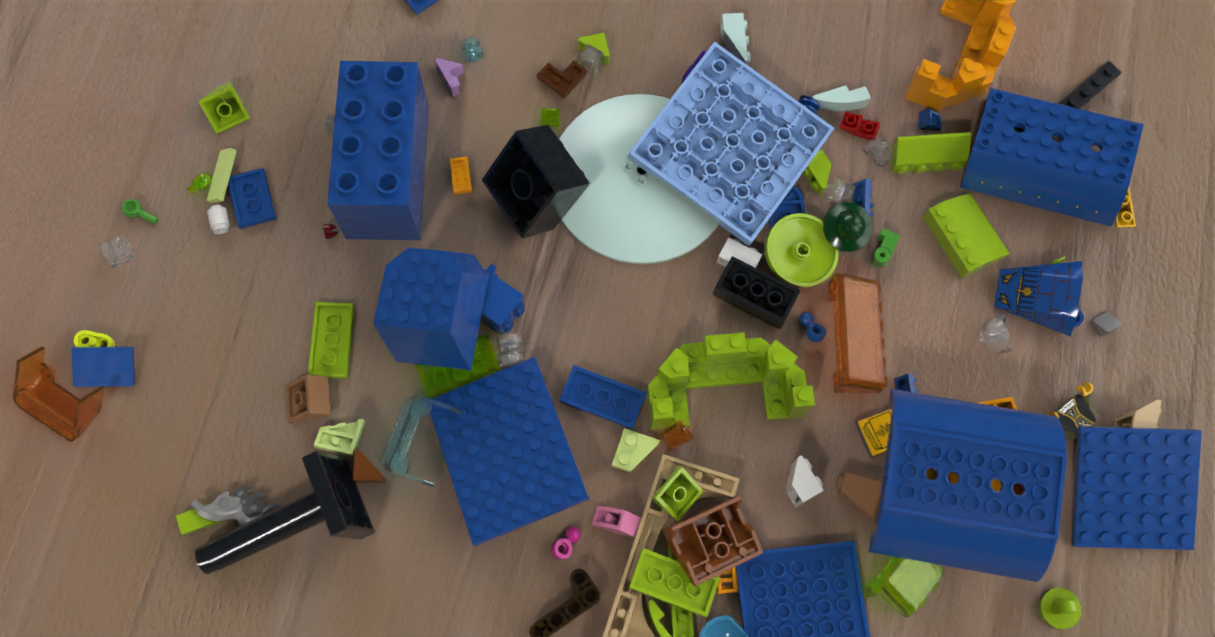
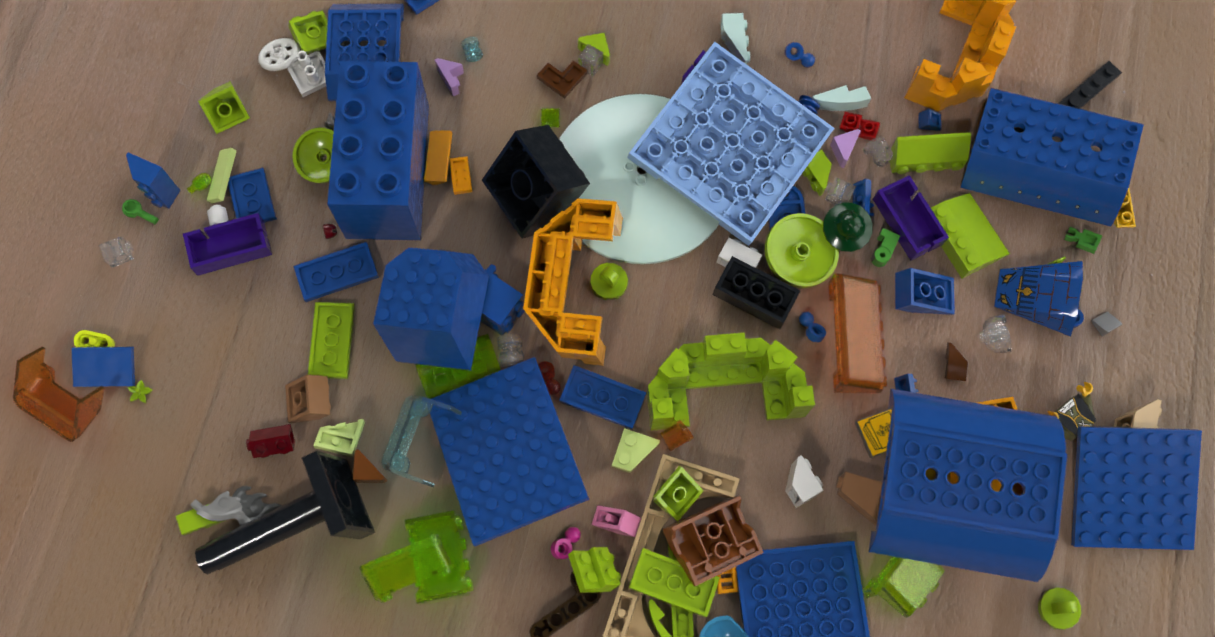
none -> blue slope [126,152,180,209]
none -> lime plant [128,380,152,403]
none -> dark purple piece [183,213,272,276]
none -> dark red brick [246,424,295,458]
none -> white plate [258,38,300,71]
none -> white plate [287,50,326,97]
none -> lime plate [288,10,328,54]
none -> lime dish [293,128,334,183]
none -> blue plate [293,242,379,302]
none -> blue slope [325,4,404,101]
none -> clear neon green windscreen [359,534,459,603]
none -> clear neon green windscreen [405,510,474,605]
none -> light orange slope [424,130,452,186]
none -> light orange brick [523,198,623,366]
none -> clear red plate [538,361,561,395]
none -> lime plate [568,547,621,593]
none -> lime tile [590,263,628,300]
none -> blue plate [785,42,815,68]
none -> lavender slope [830,129,861,168]
none -> dark purple piece [873,175,949,261]
none -> blue slope [895,268,955,315]
none -> reddish brown slope [945,342,968,381]
none -> bright green plate [1064,227,1102,254]

